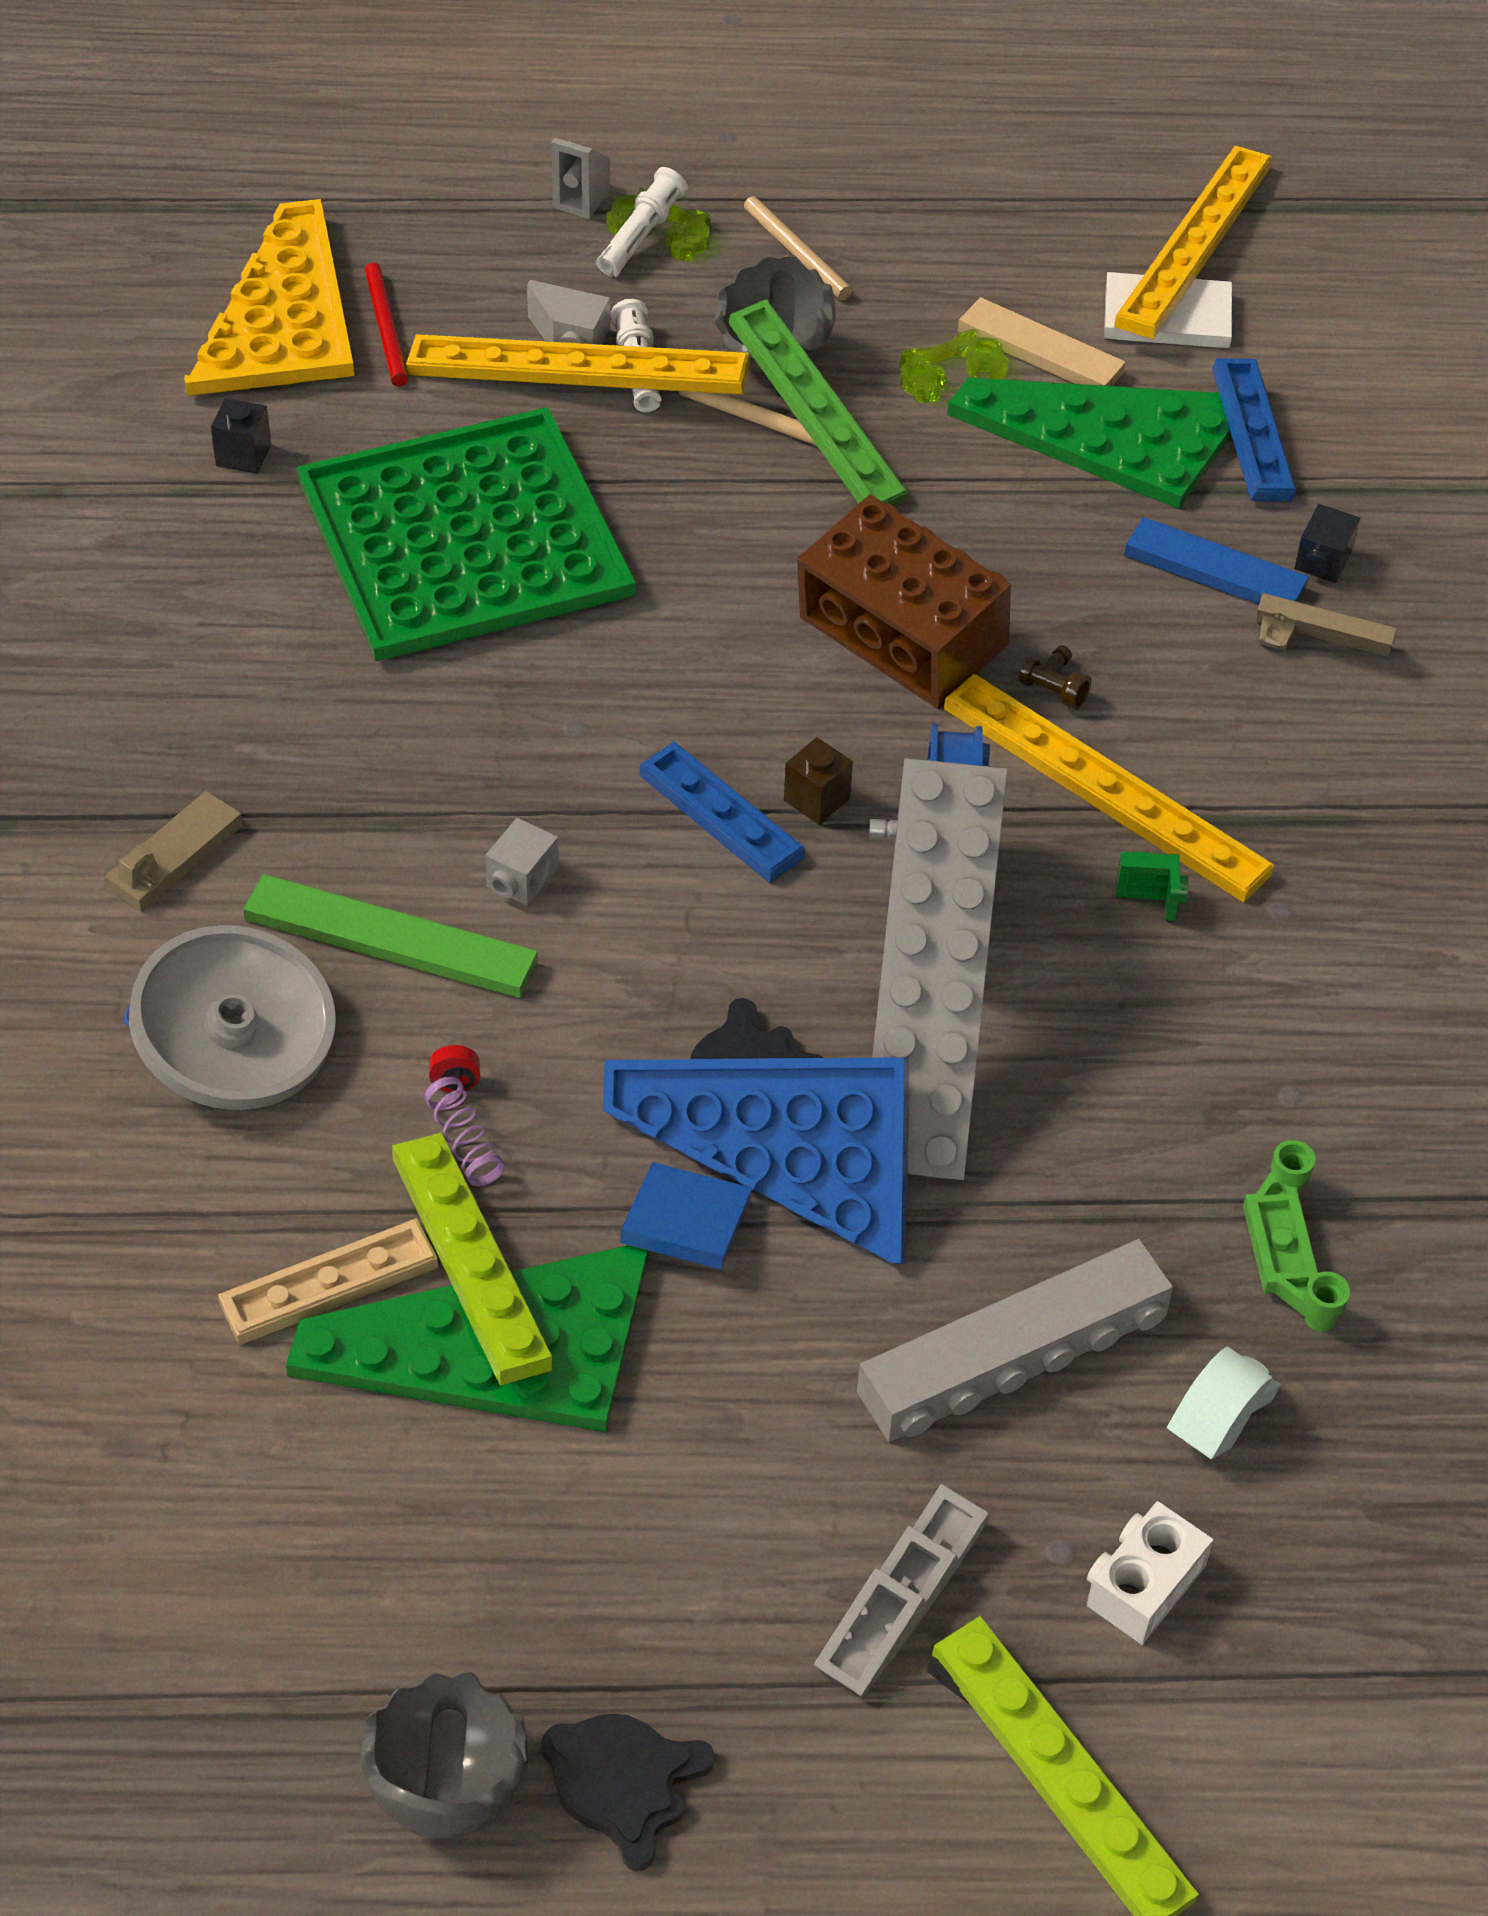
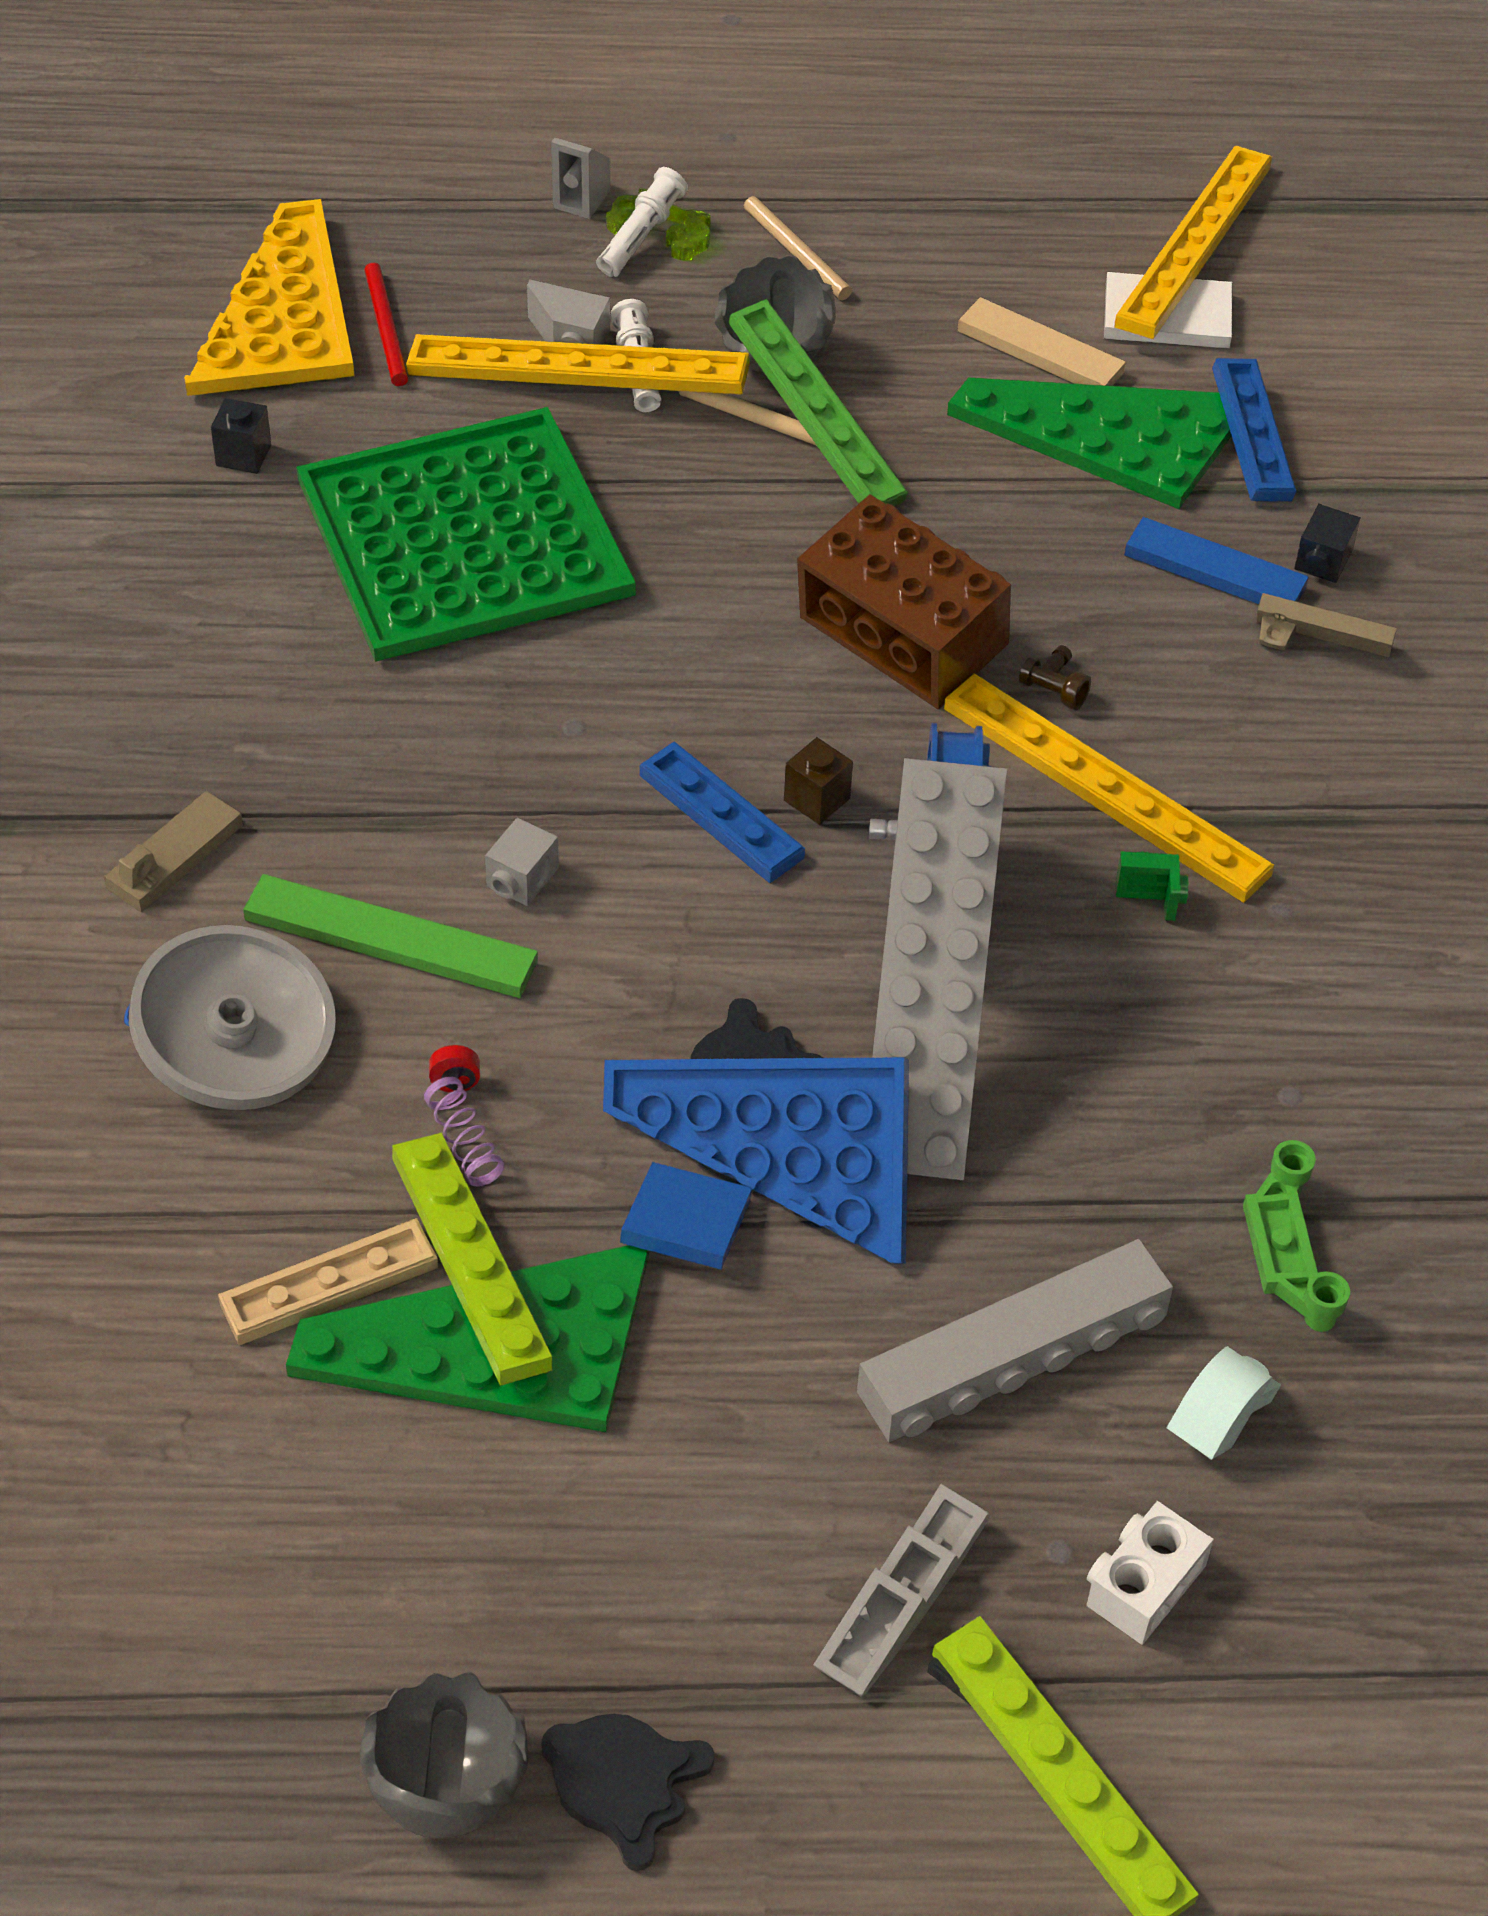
clear neon green helmet [900,329,1009,403] -> none

